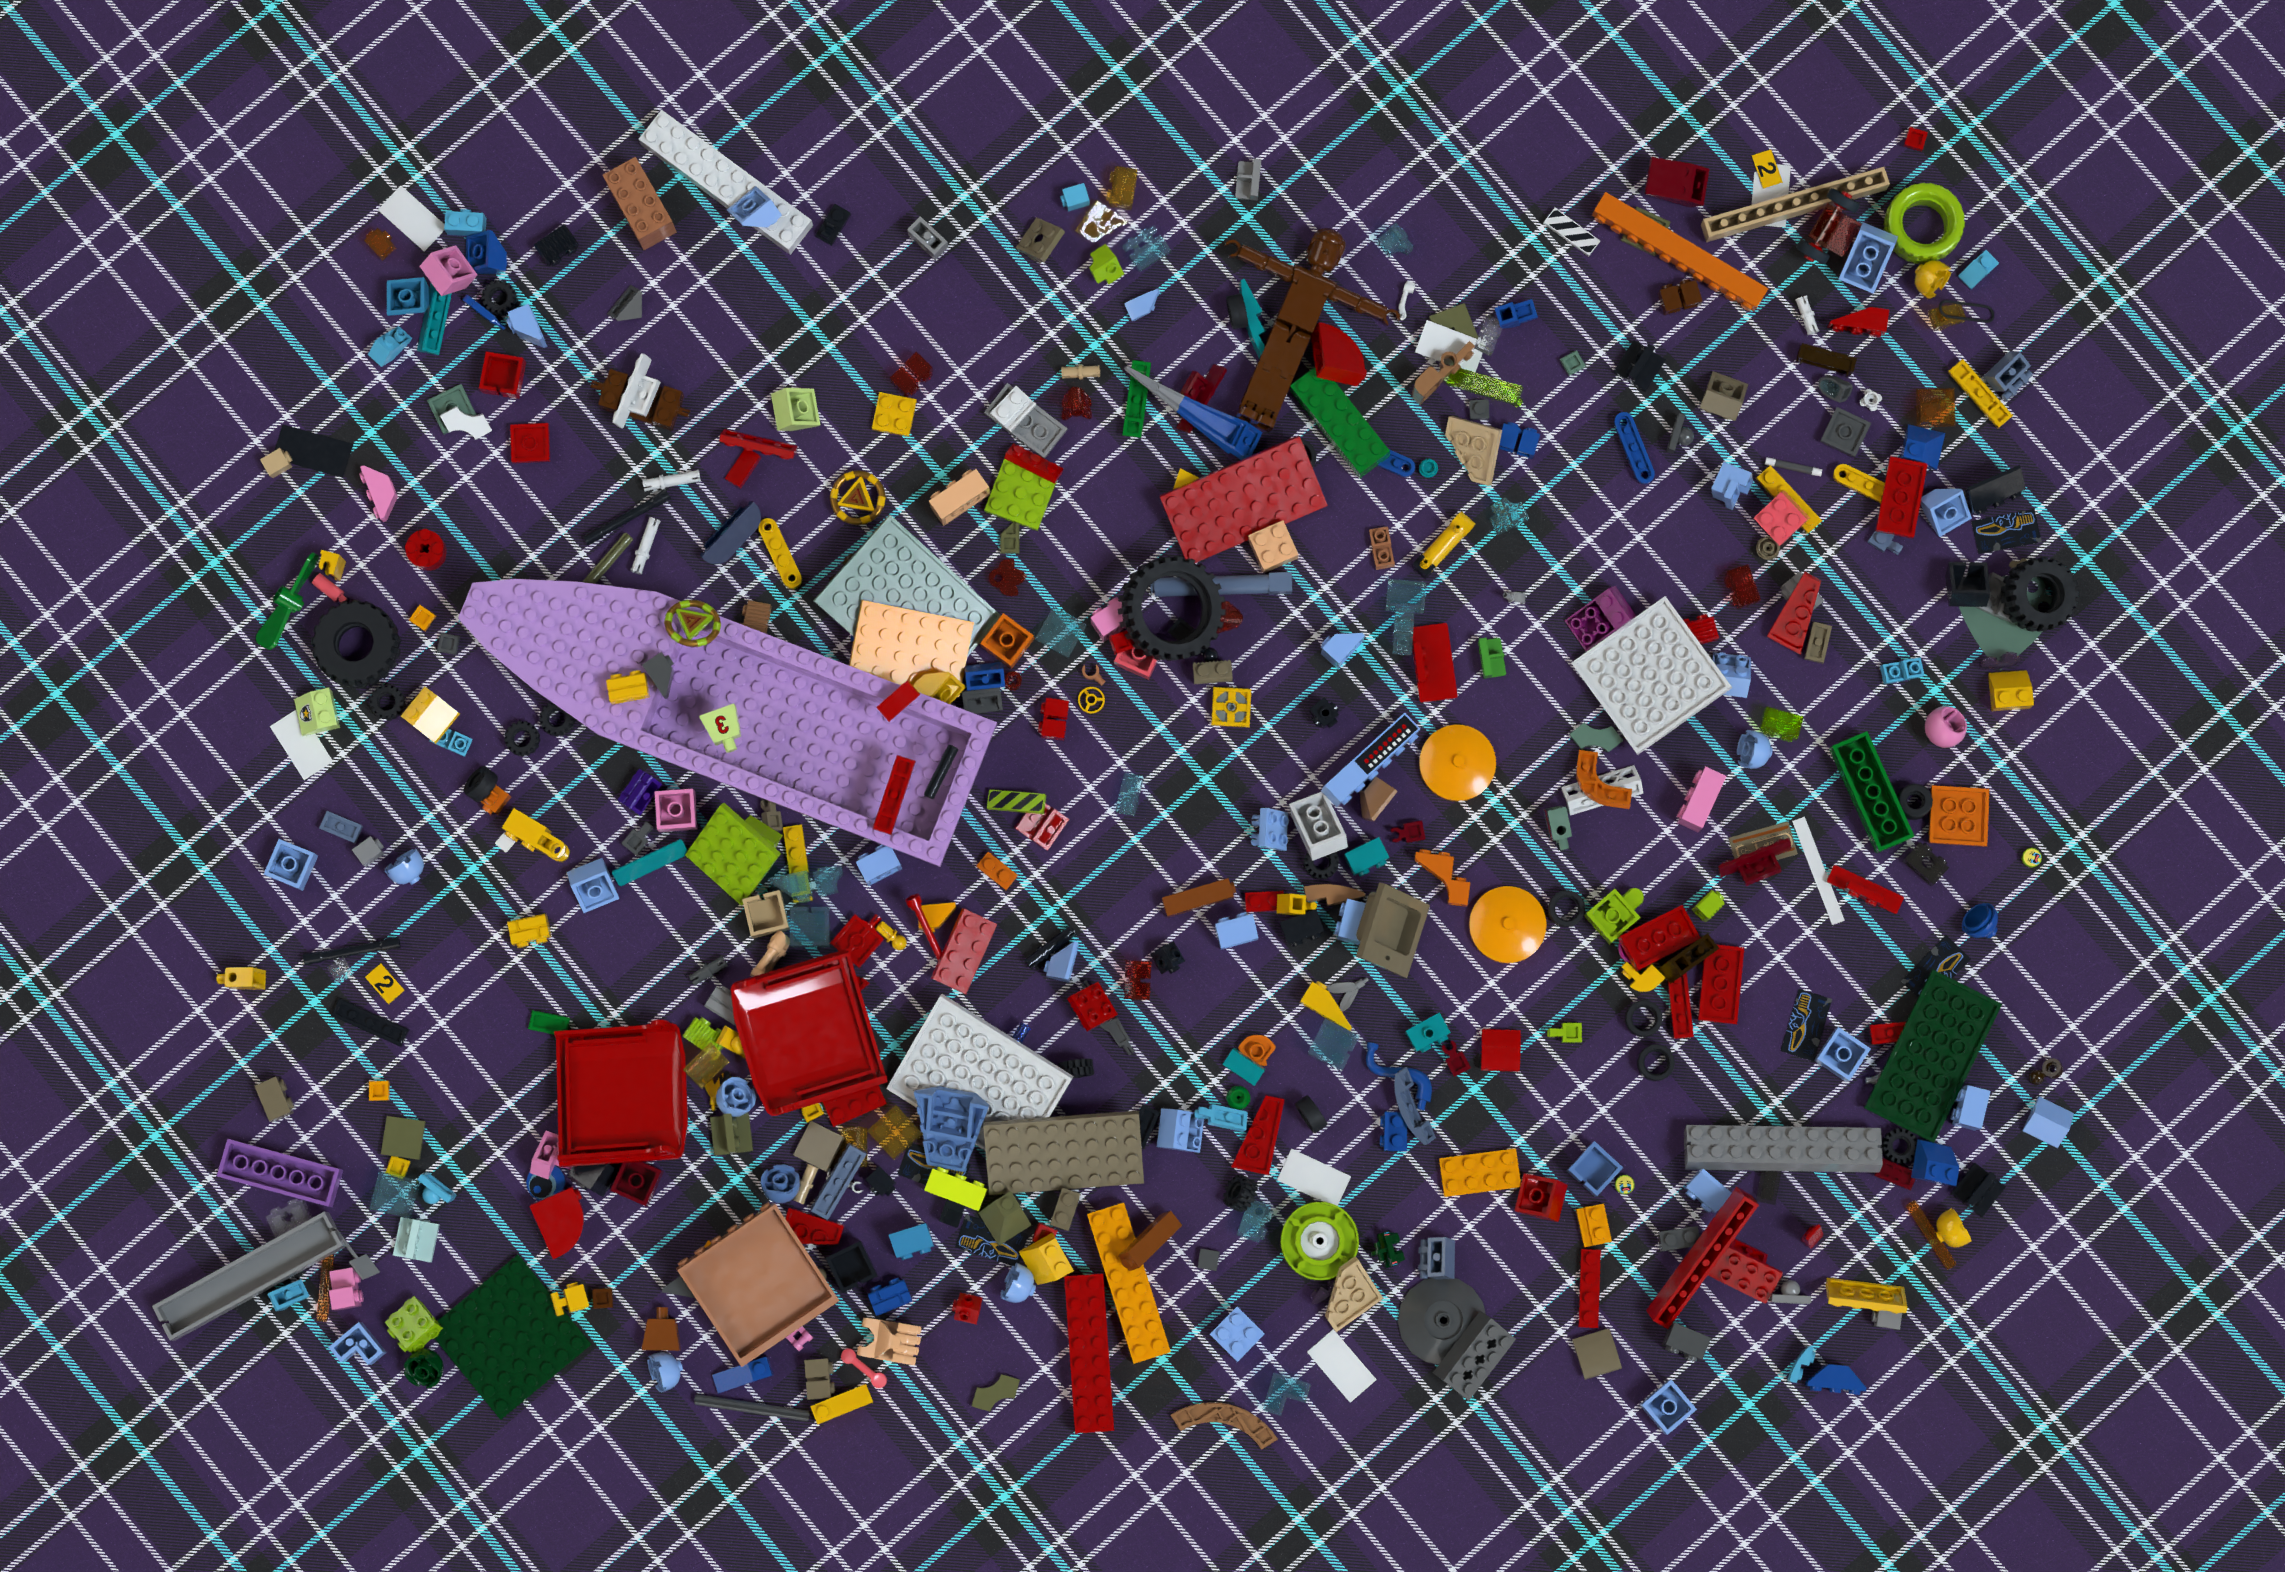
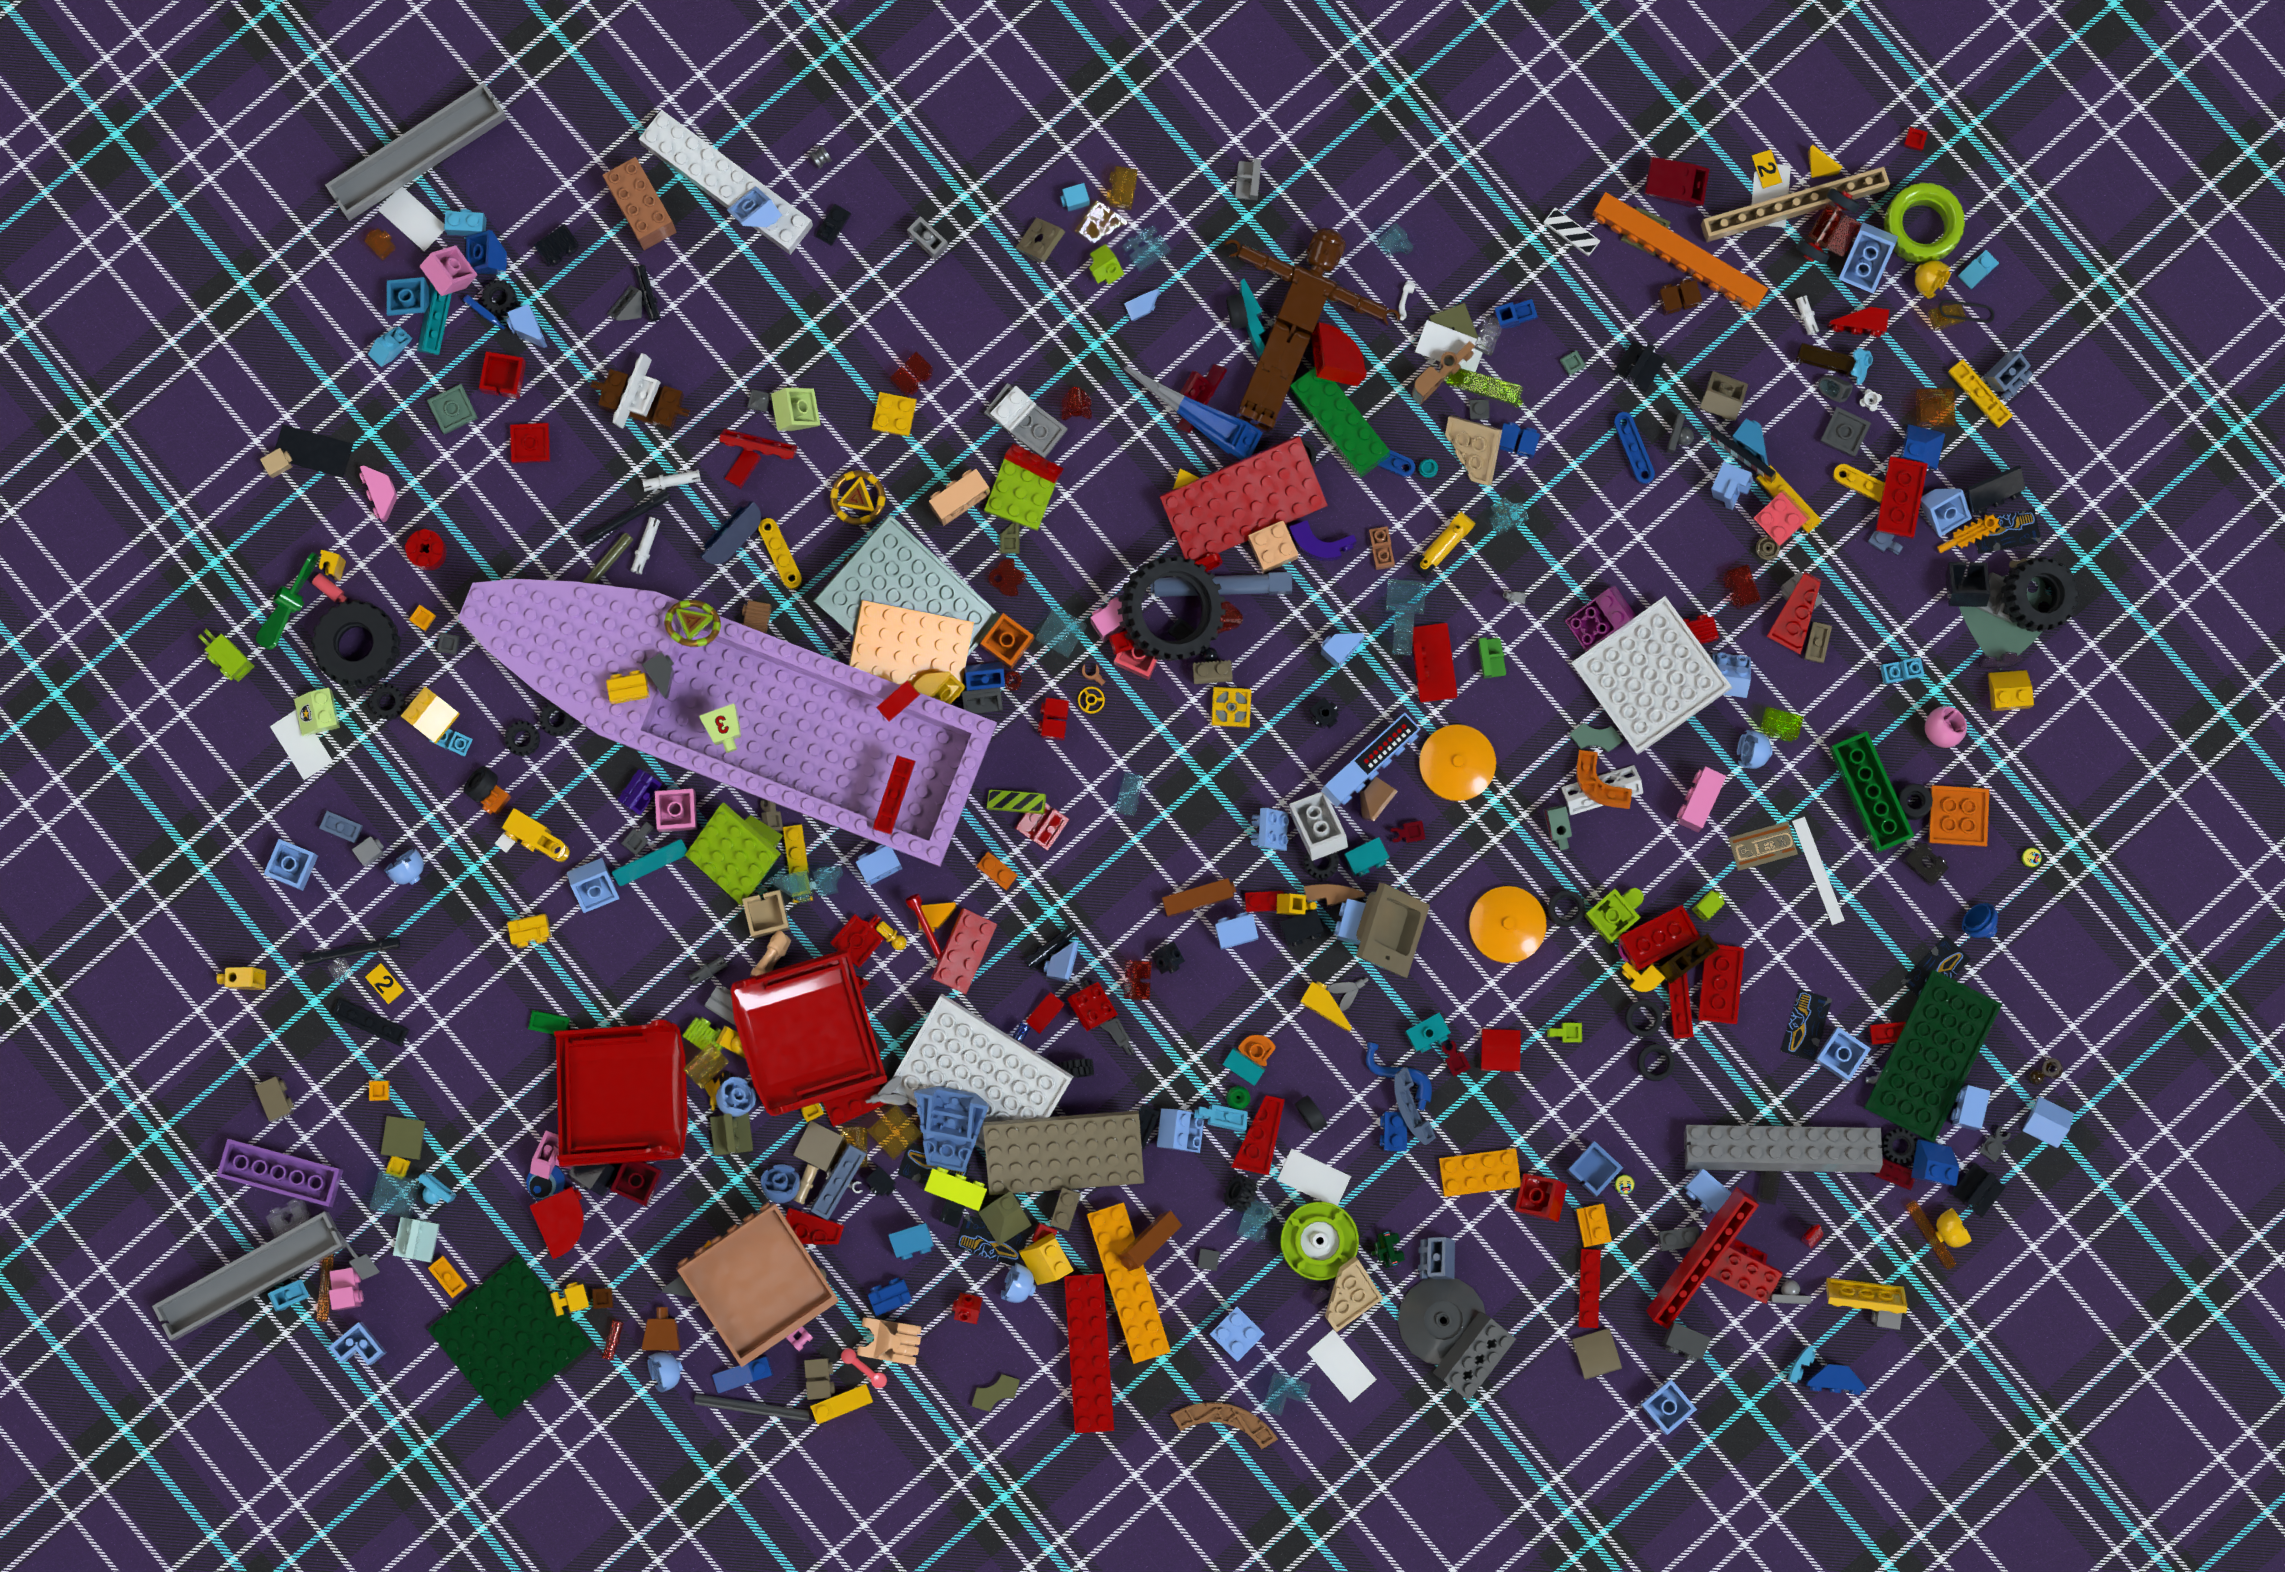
lime brick [385,1296,443,1353] -> none
dark green cylinder [404,1349,444,1388] -> none
white tile [440,406,492,440] -> none
clear light blue piece [790,907,830,948] -> none
black piece [825,1241,879,1294] -> none
black axle [924,745,958,799] -> none
tan pin [1061,364,1100,380] -> none
green slope [1122,360,1151,438] -> none
clear light blue piece [1307,1019,1360,1072] -> none
orange arch [1414,849,1470,907] -> none
dark red bracket [1718,838,1791,886] -> none
dark grey bar [1765,457,1822,477] -> none
red bracket [1827,865,1904,914] -> none
none -> lime brick [198,629,255,682]
none -> light grey piece [325,82,507,221]
none -> light orange plate [428,1256,468,1298]
none -> clear red pin [602,1319,624,1361]
none -> black pin [634,265,661,322]
none -> dark grey tile [747,390,771,413]
none -> flat silver wheel [809,145,832,169]
none -> light grey piece [866,1076,908,1105]
none -> red slope [1025,992,1065,1034]
none -> red plate [1195,552,1223,572]
none -> dark purple arch [1289,520,1357,561]
none -> black tile [1710,429,1776,483]
none -> dark azure slope [1733,418,1769,466]
none -> yellow slope [1808,145,1843,178]
none -> medium azure plate [1851,348,1873,385]
none -> light orange piece [1937,514,2000,553]
none -> dark grey plate [1978,1126,2011,1163]

